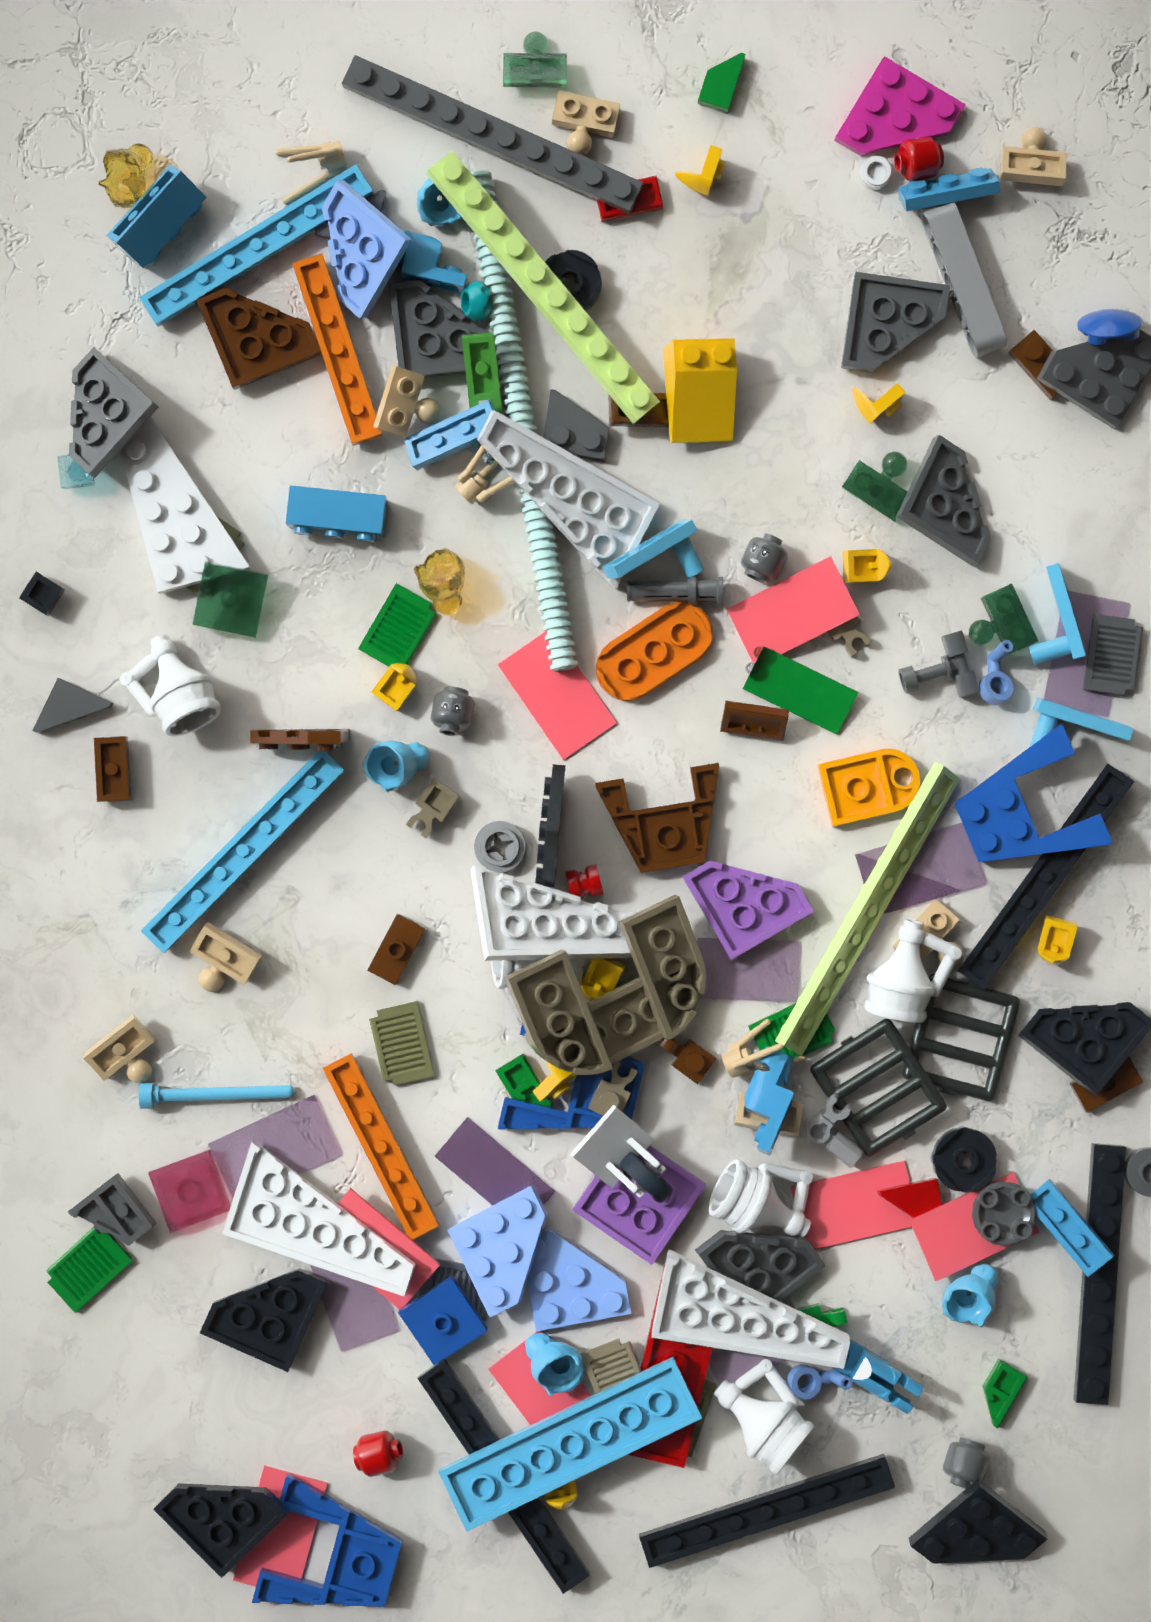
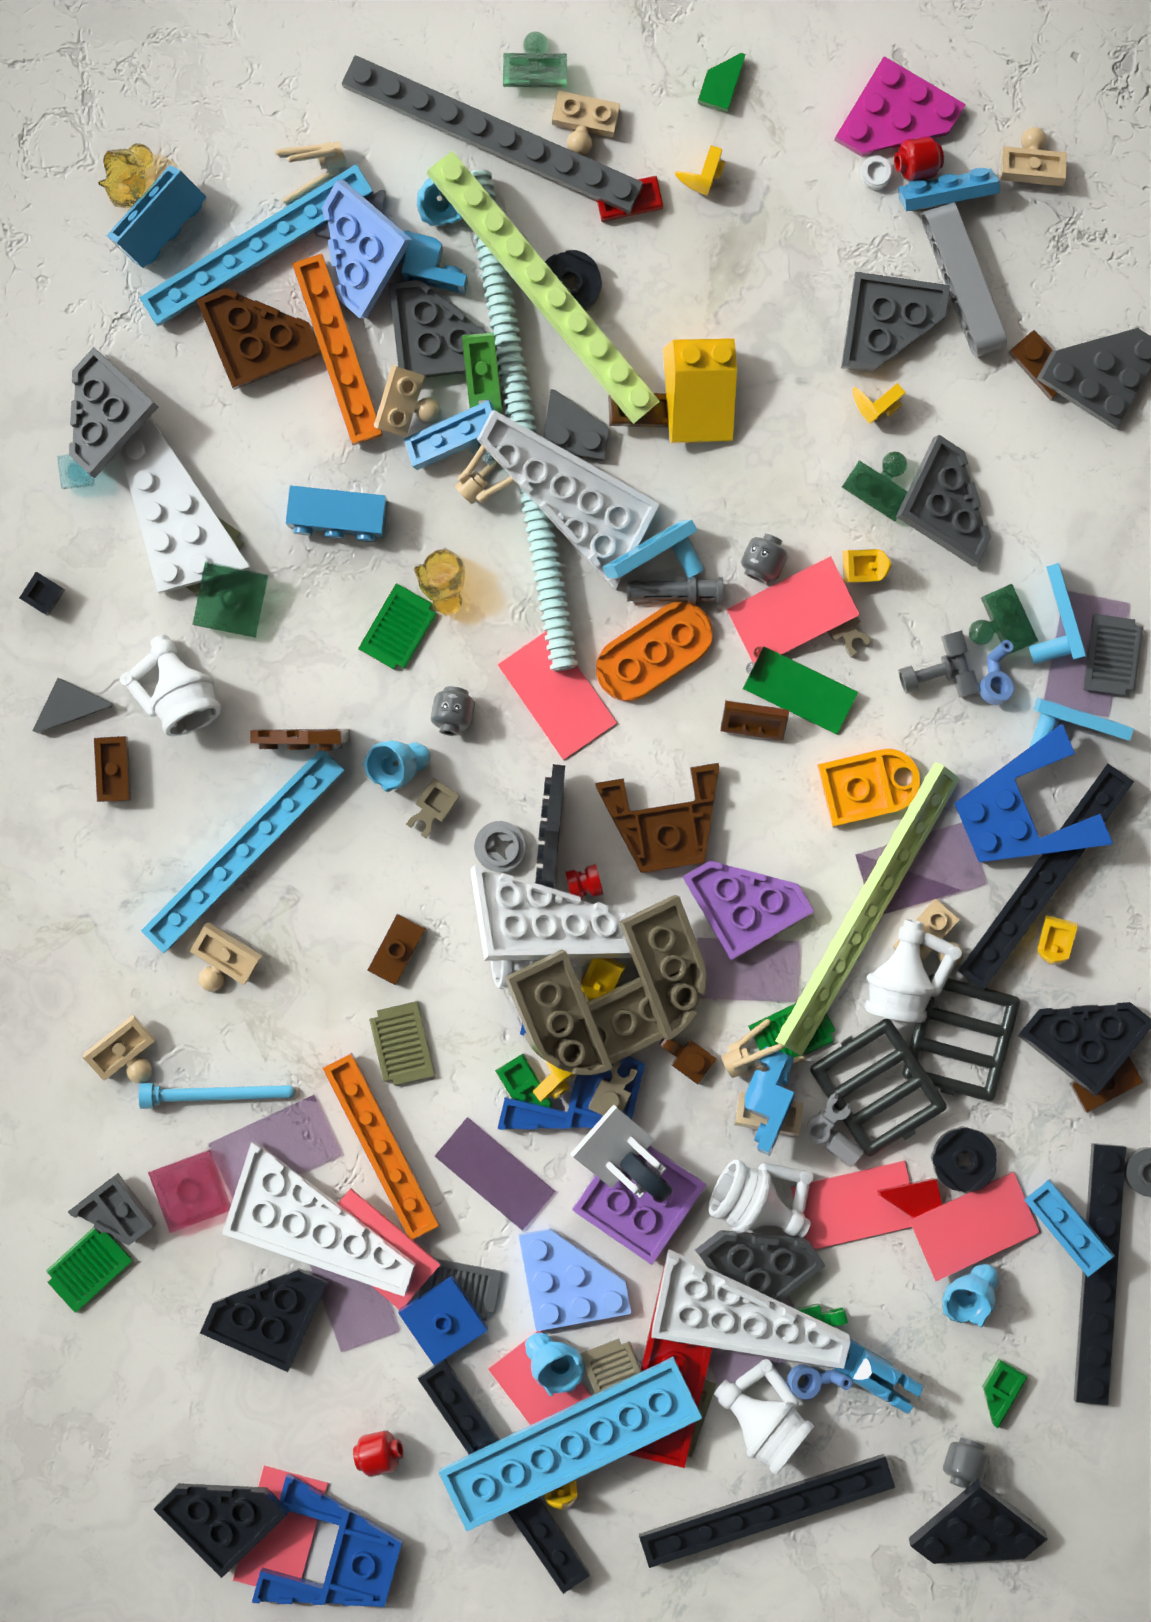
yellow plate [371,663,418,712] -> none
light blue plate [447,1185,548,1318] -> none
teal plate [461,281,492,322] -> none
dark grey dish [972,1181,1036,1246] -> none
blue dish [1077,309,1142,345] -> none

